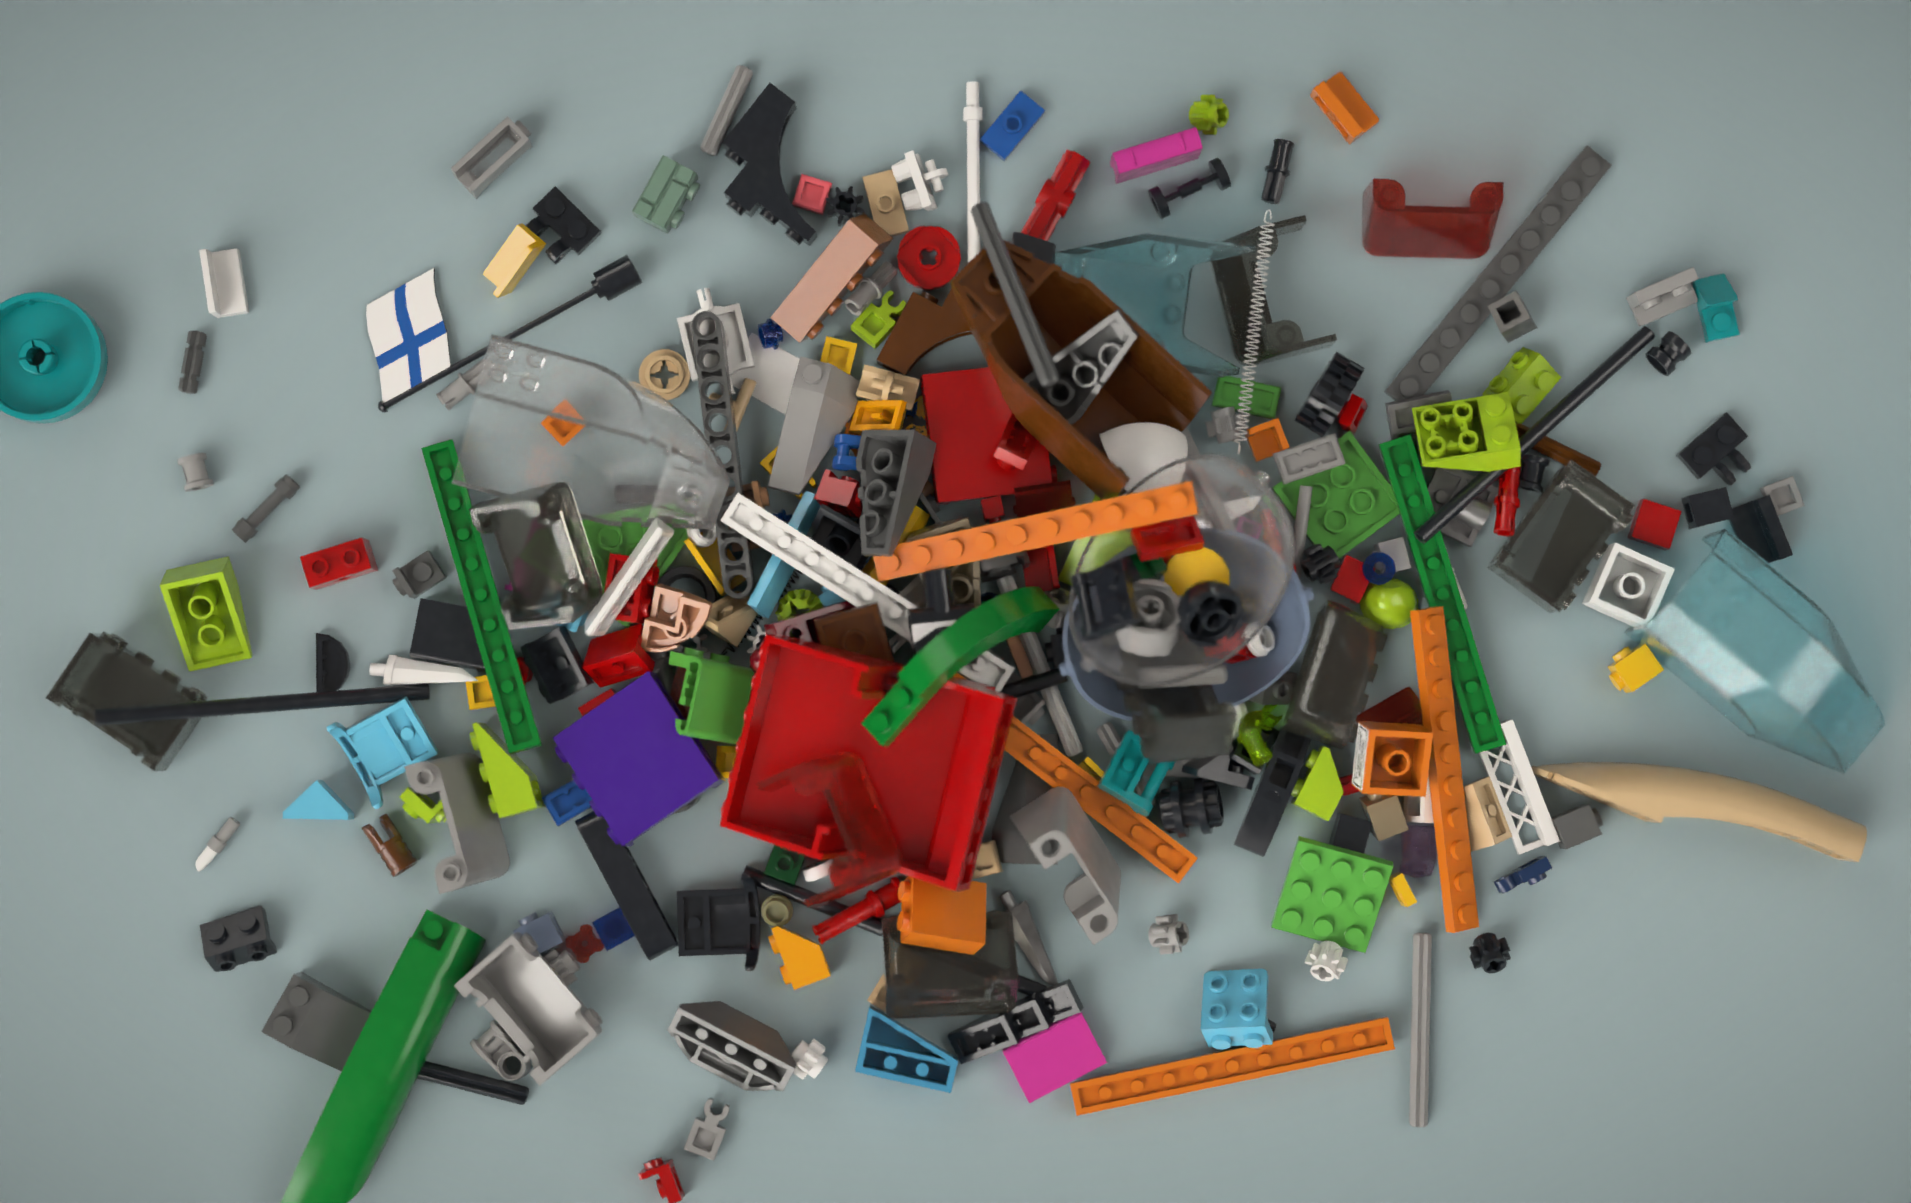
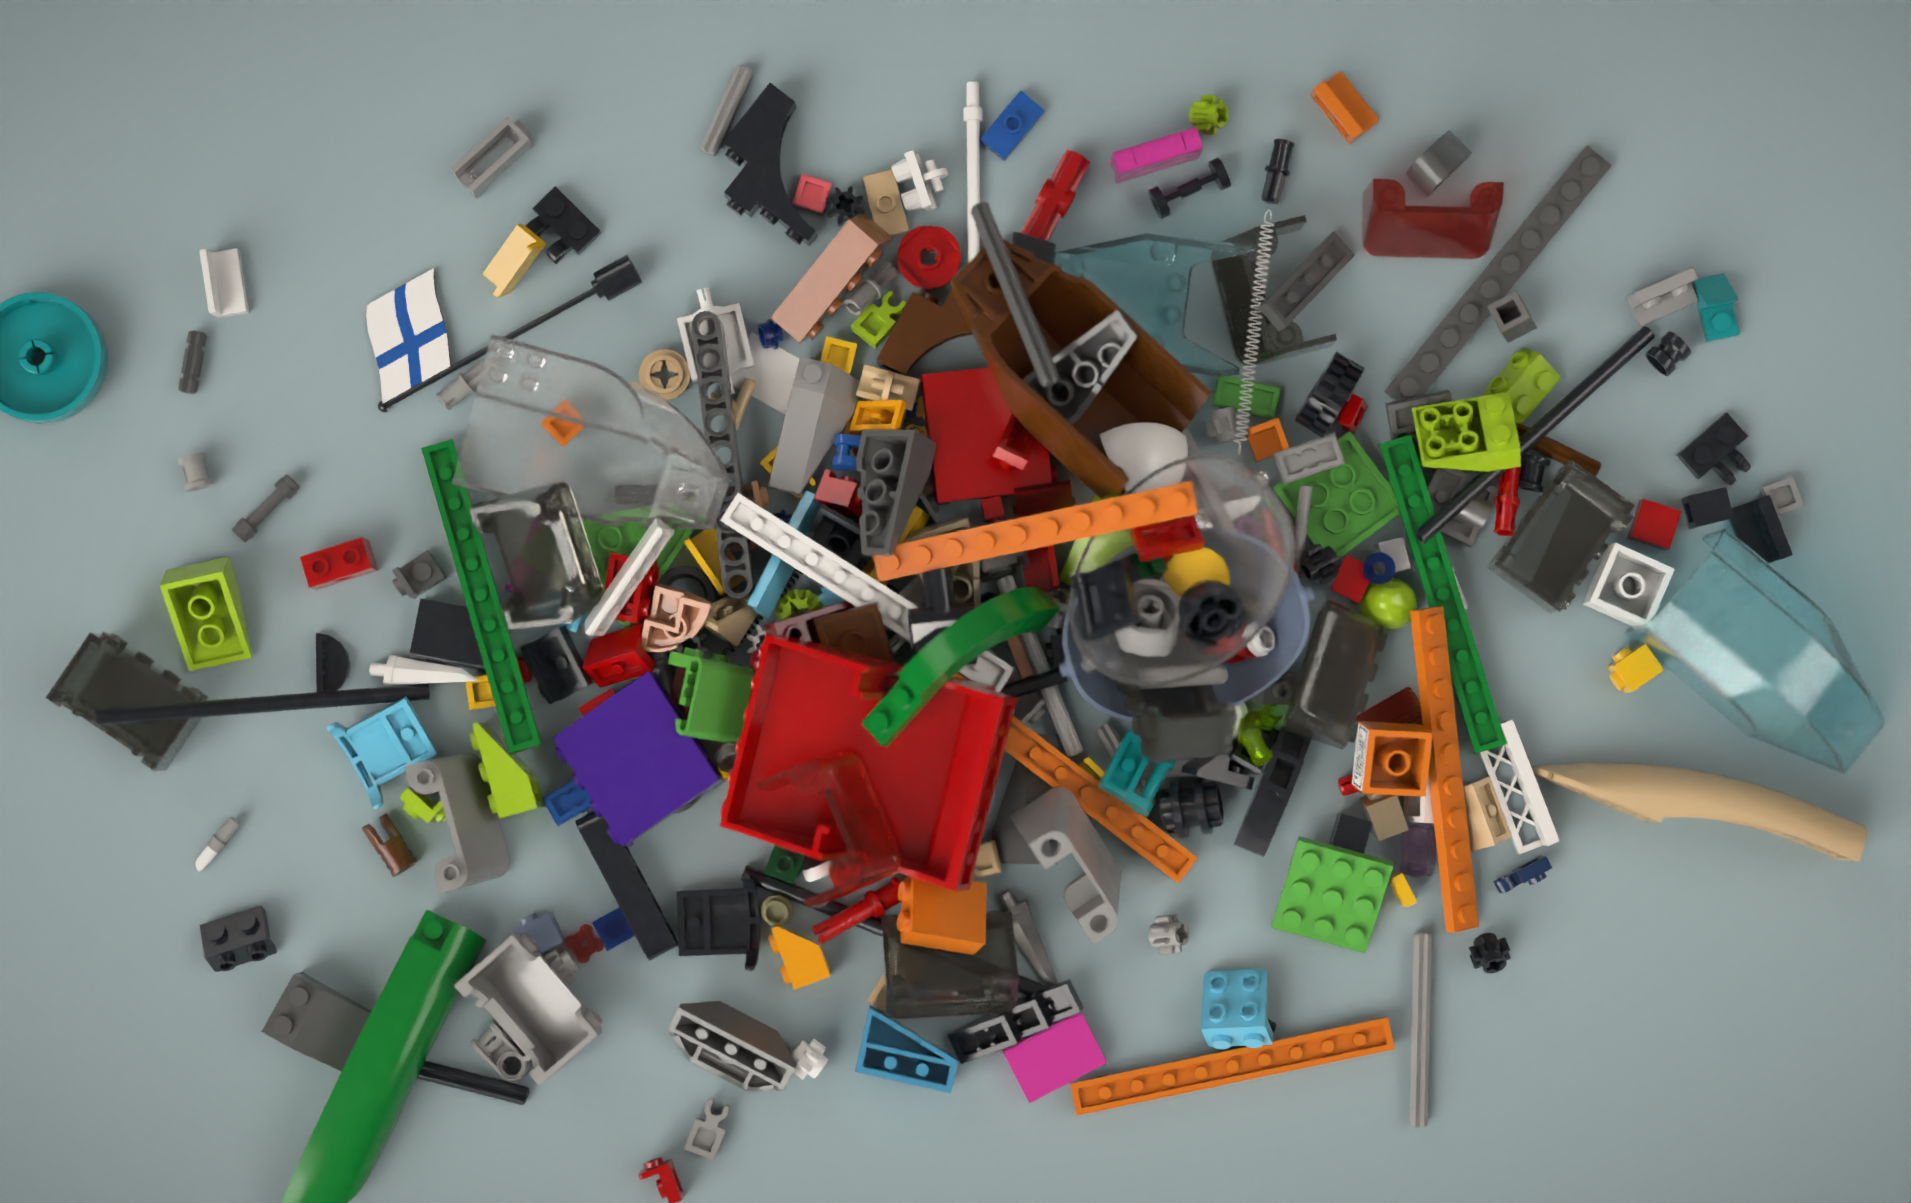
medium azure slope [283,780,354,820] -> none
sand green brick [632,155,700,234] -> none
white plate [687,515,717,547] -> none
lime slope [1291,746,1344,821] -> none
white gear [1305,941,1348,981] -> none
dark grey brick [1551,804,1603,849] -> none
none -> light grey plate [713,742,737,772]
none -> dark grey plate [1258,231,1355,332]
none -> dark grey beam [1406,130,1472,197]

